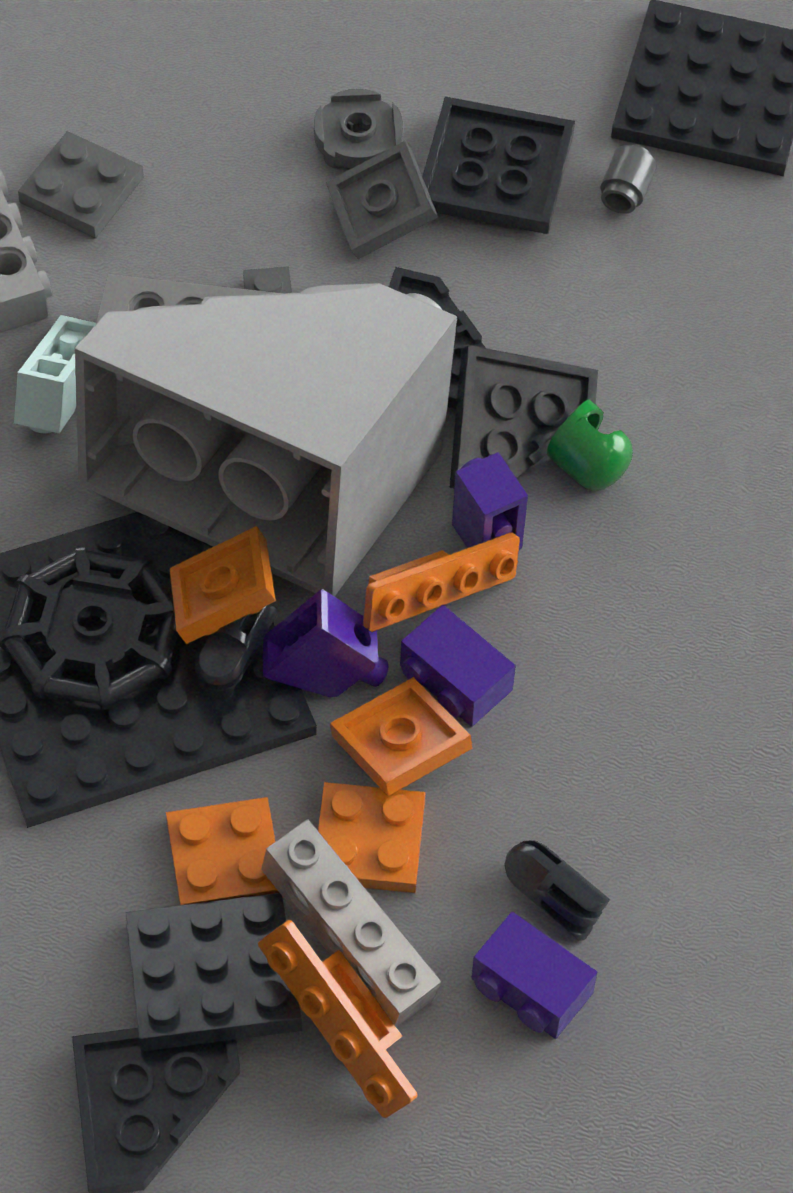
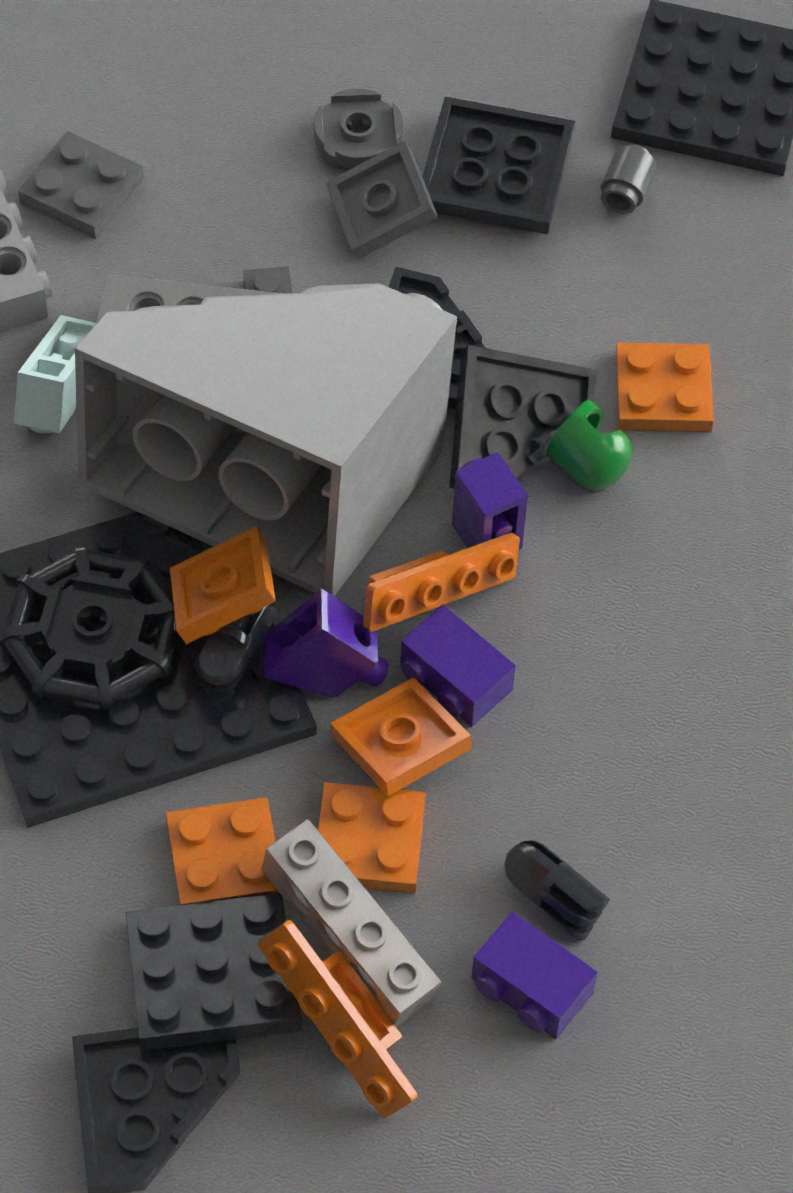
none -> orange plate [615,342,714,432]

